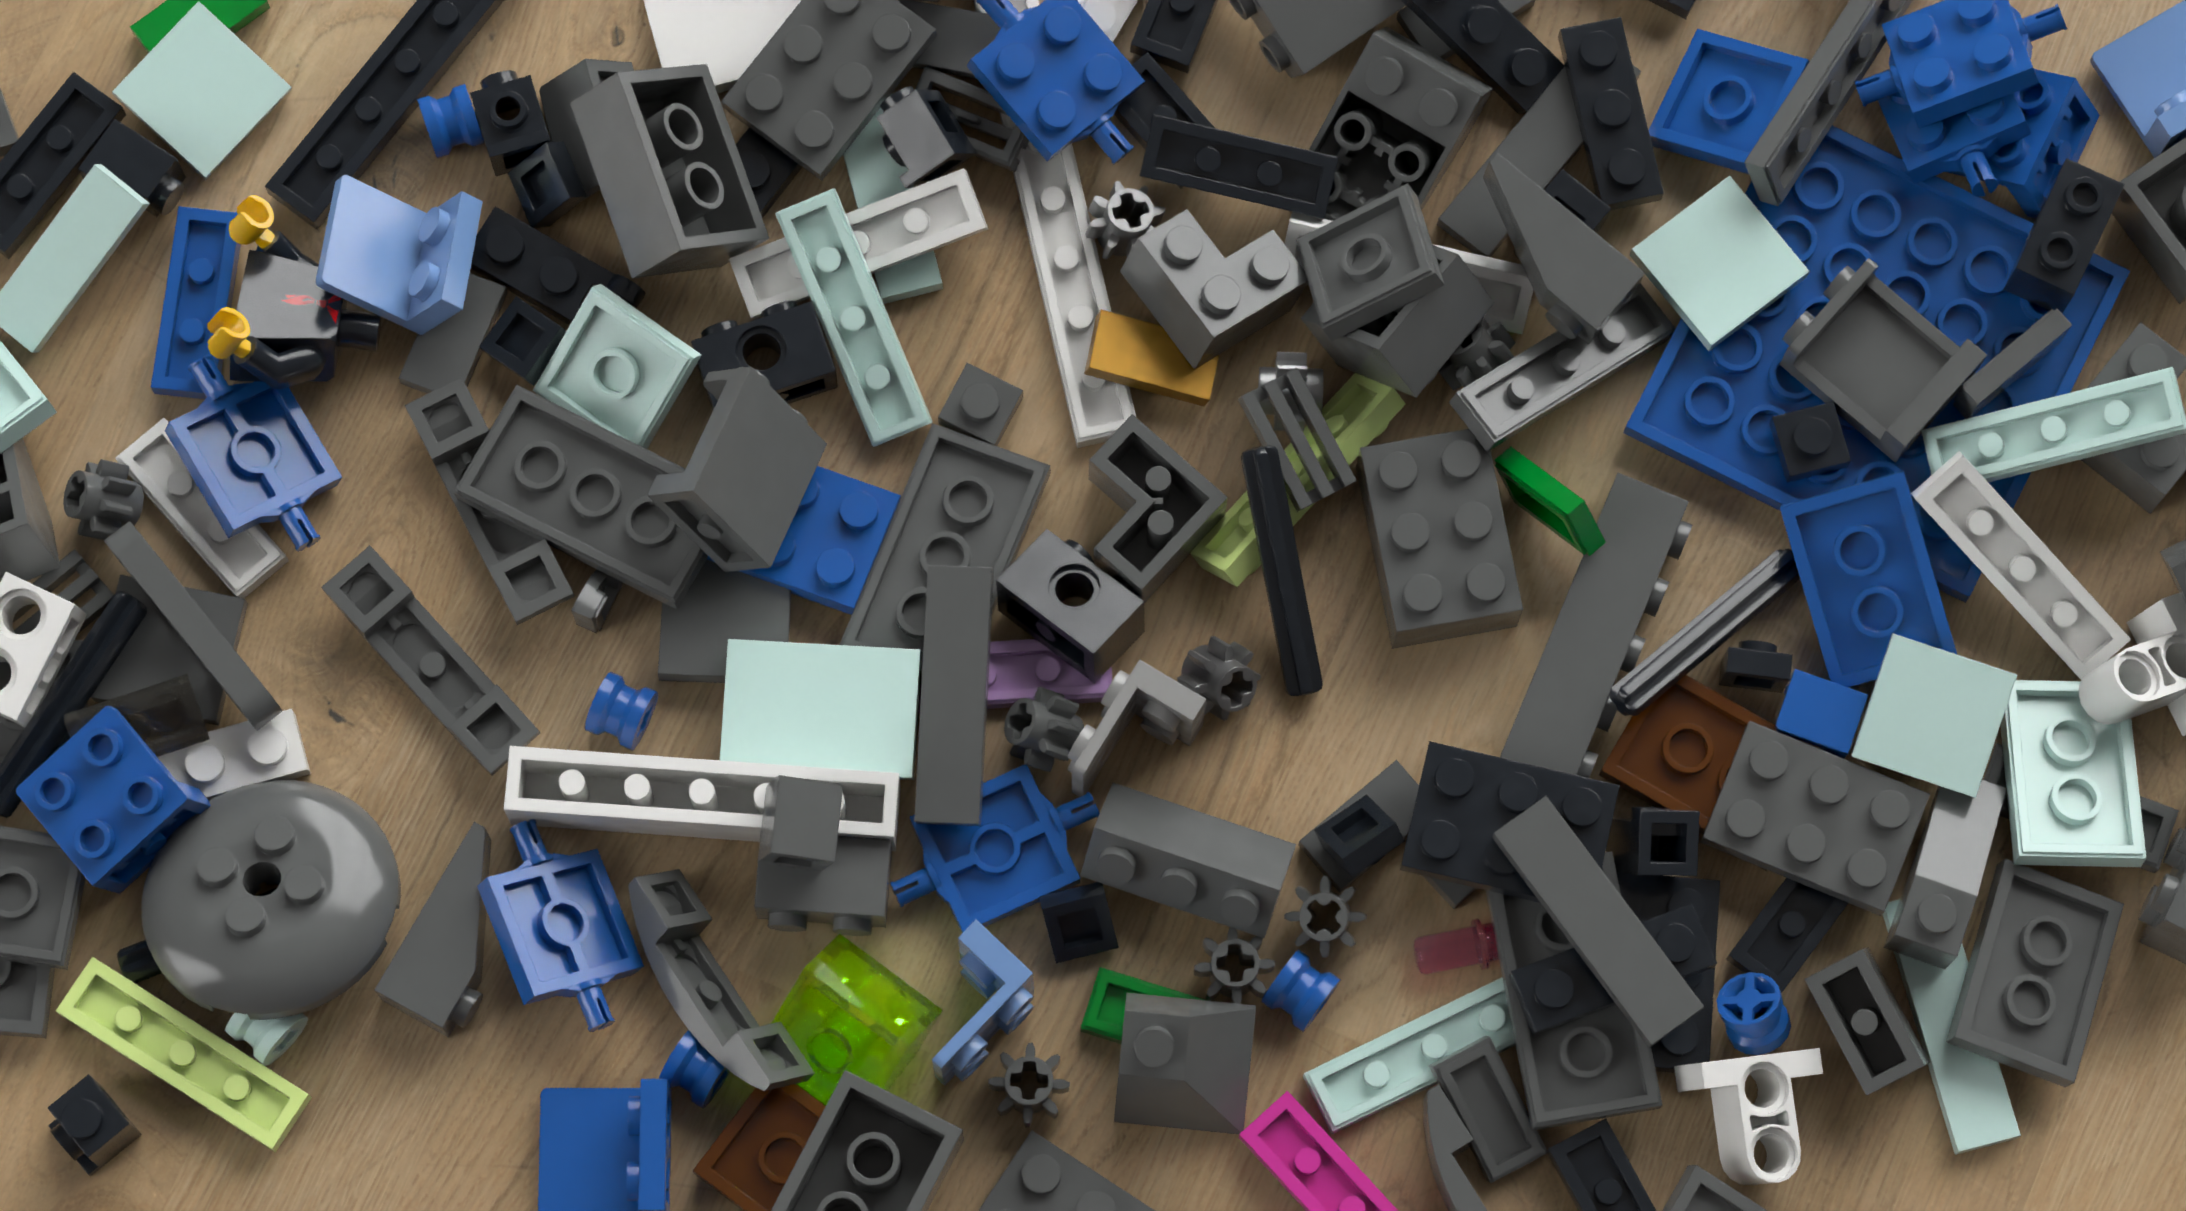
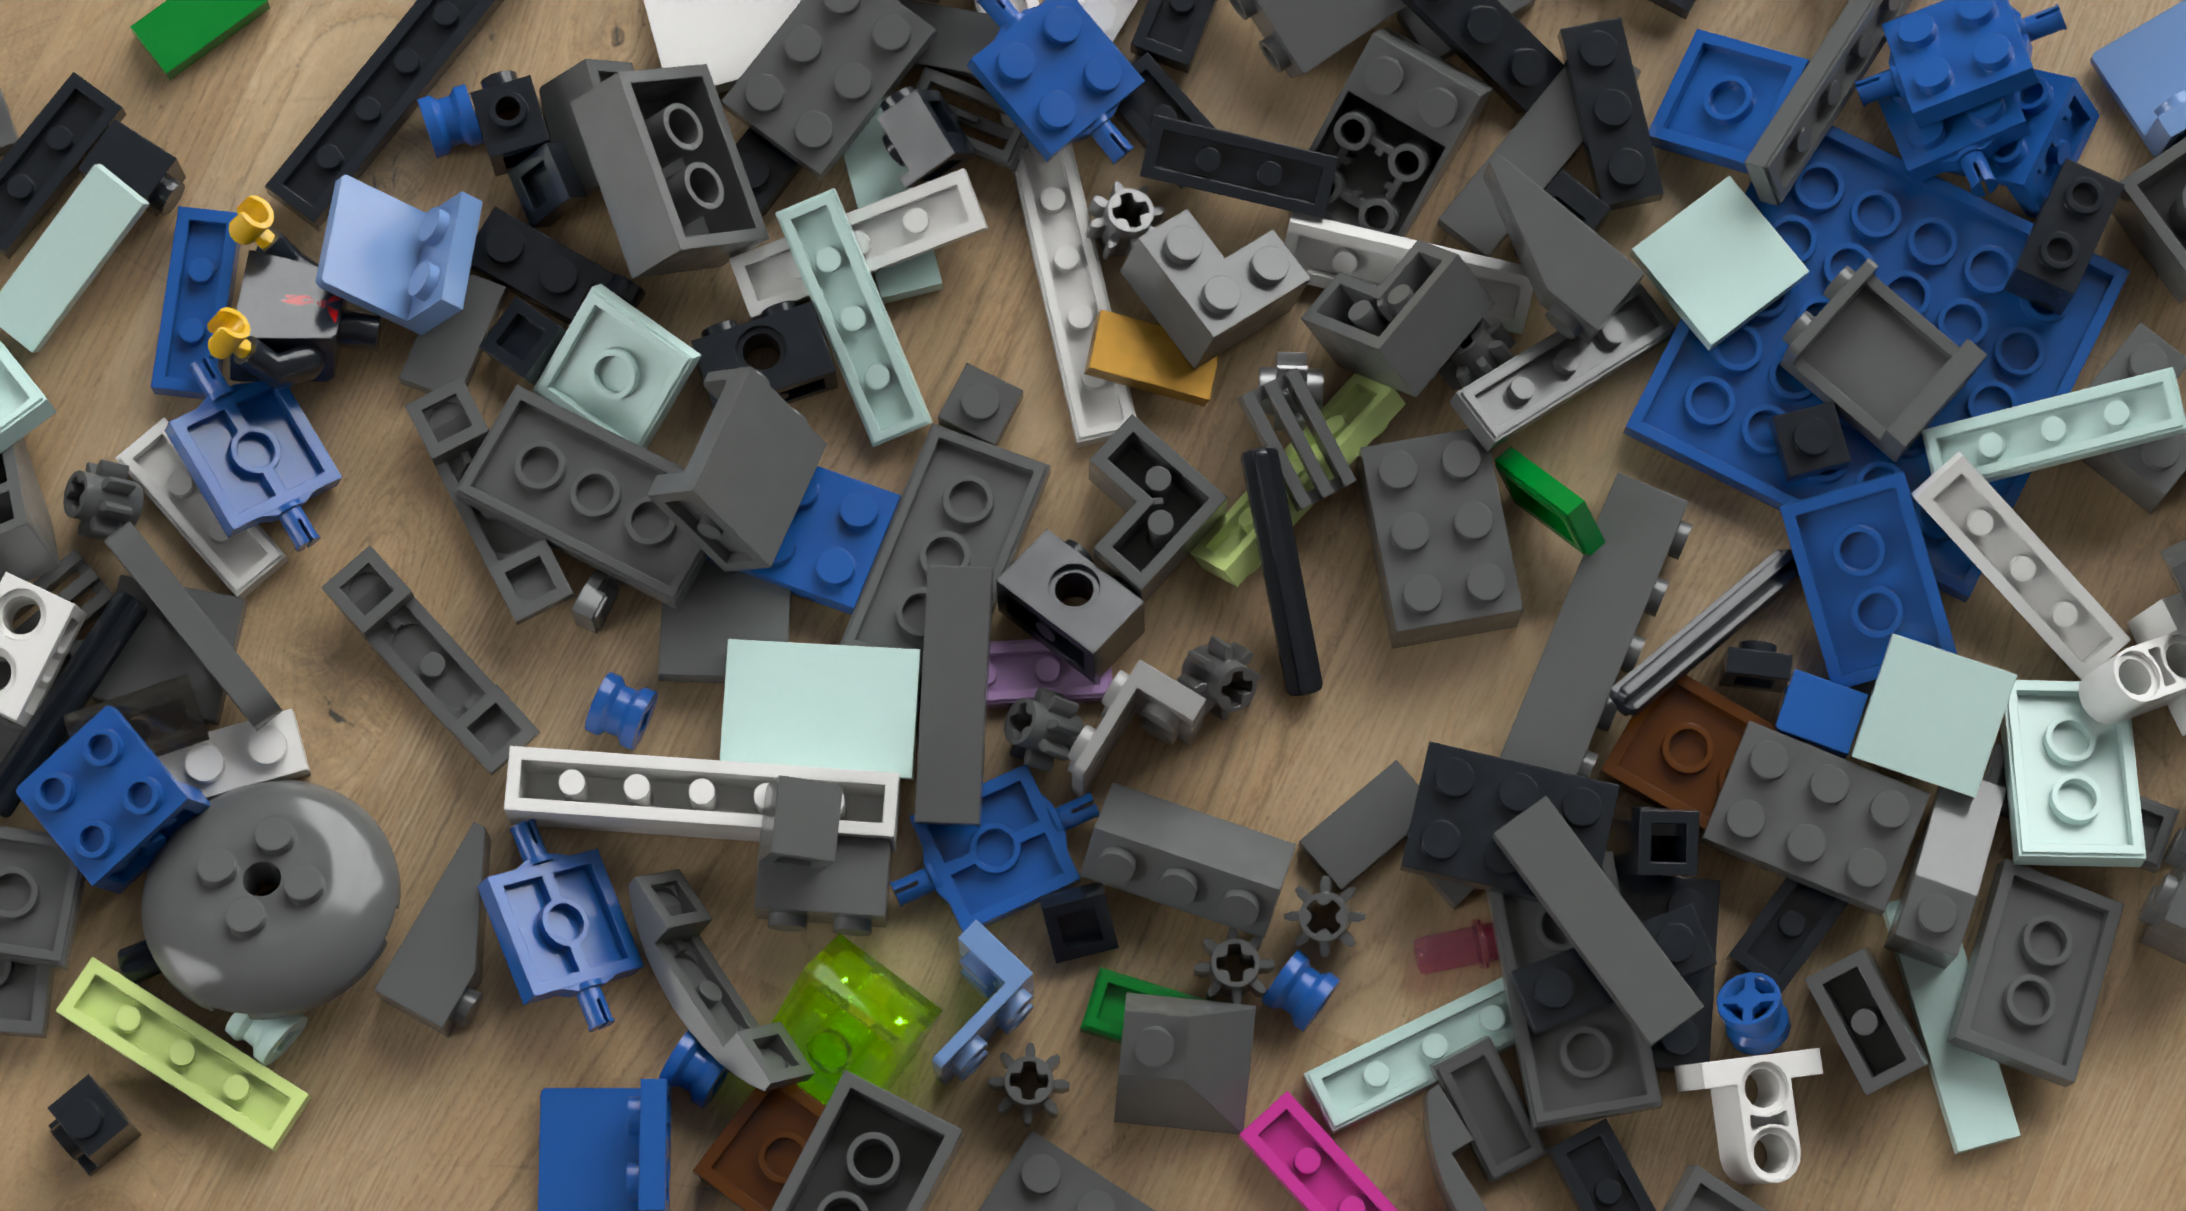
light aqua tile [112,1,292,180] -> none
dark grey tile [1296,183,1445,342] -> none
black plate [1314,794,1405,877] -> none
dark grey tile [1953,309,2072,419] -> none

